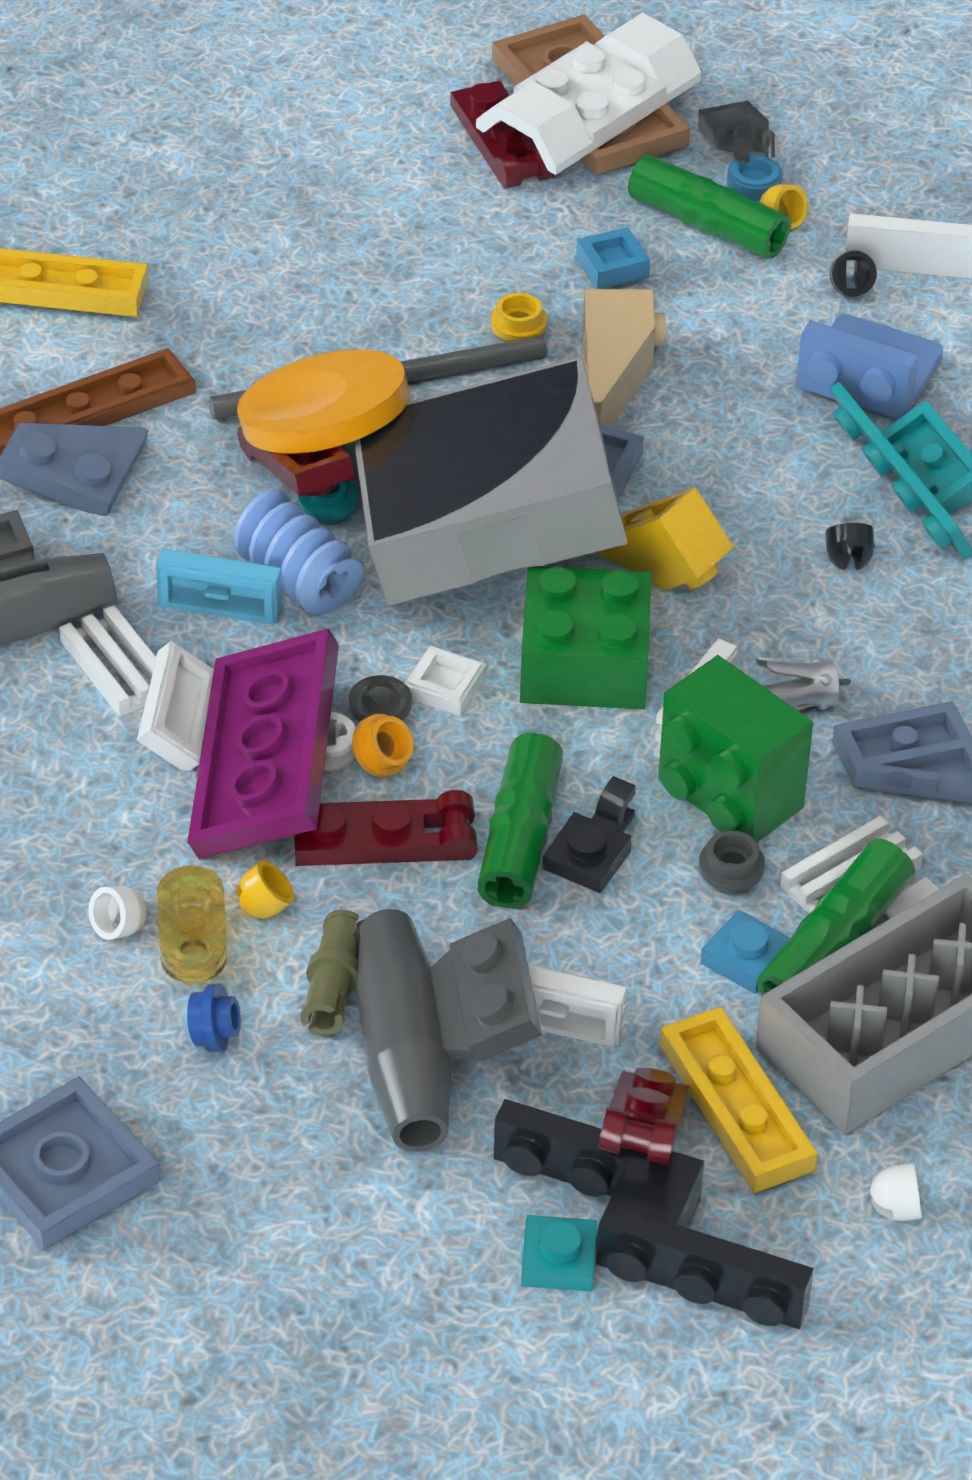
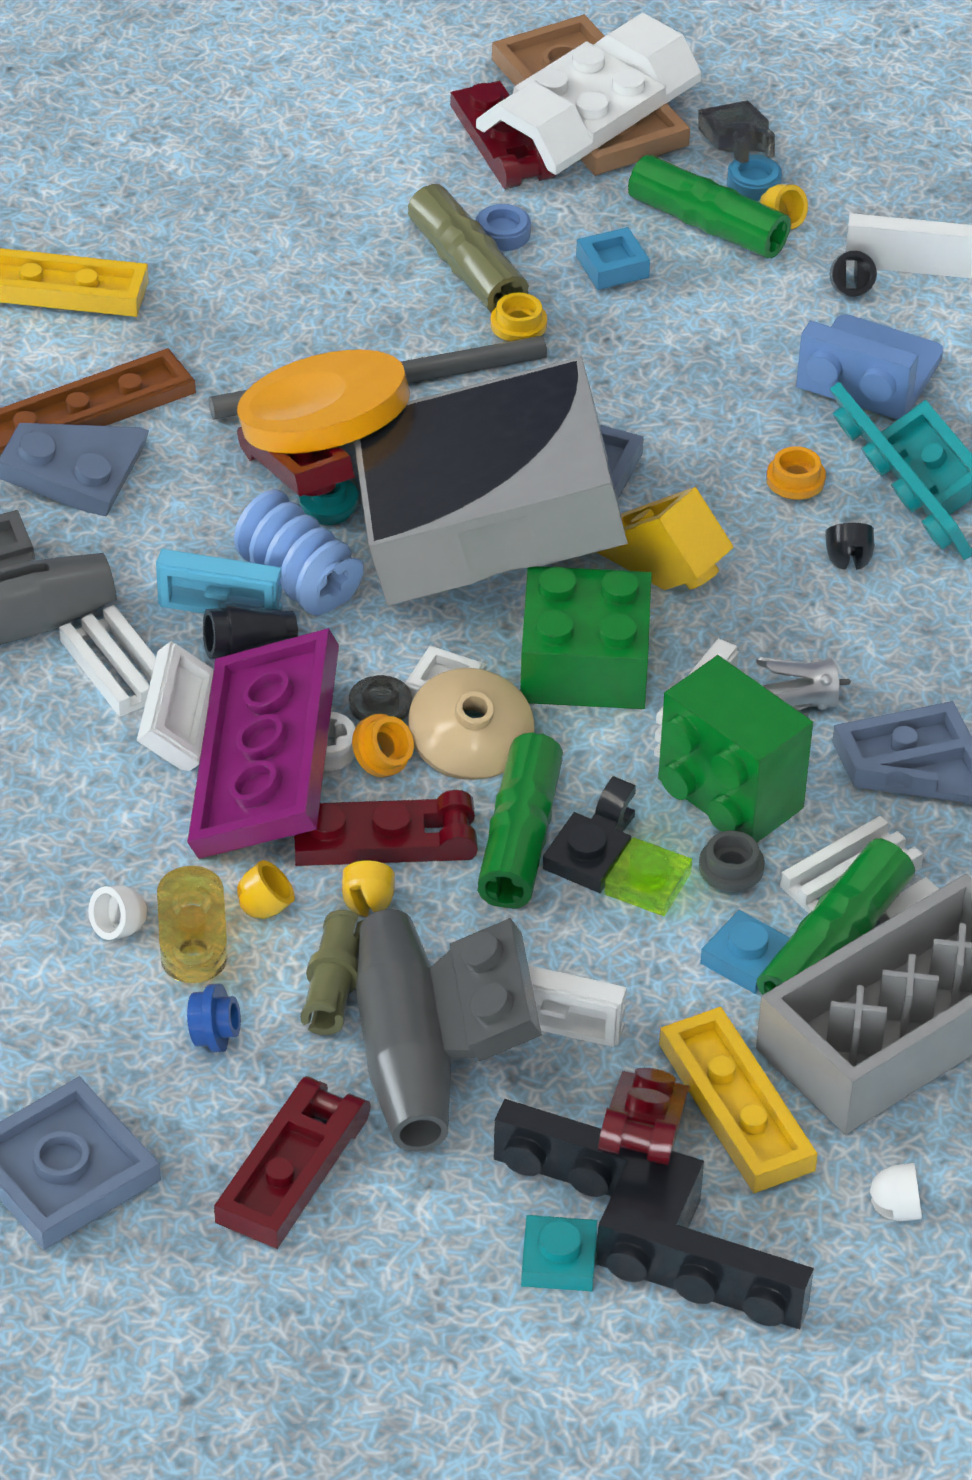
tan slope [582,289,665,427] -> none
none -> black cone [203,602,298,658]
none -> dark red plate [214,1076,371,1249]
none -> yellow hinge [342,861,395,917]
none -> olive axle [408,184,529,313]
none -> tan dish [408,668,534,780]
none -> medium blue tile [476,204,531,251]
none -> clear neon green plate [605,837,692,917]
none -> light orange plate [766,446,826,500]

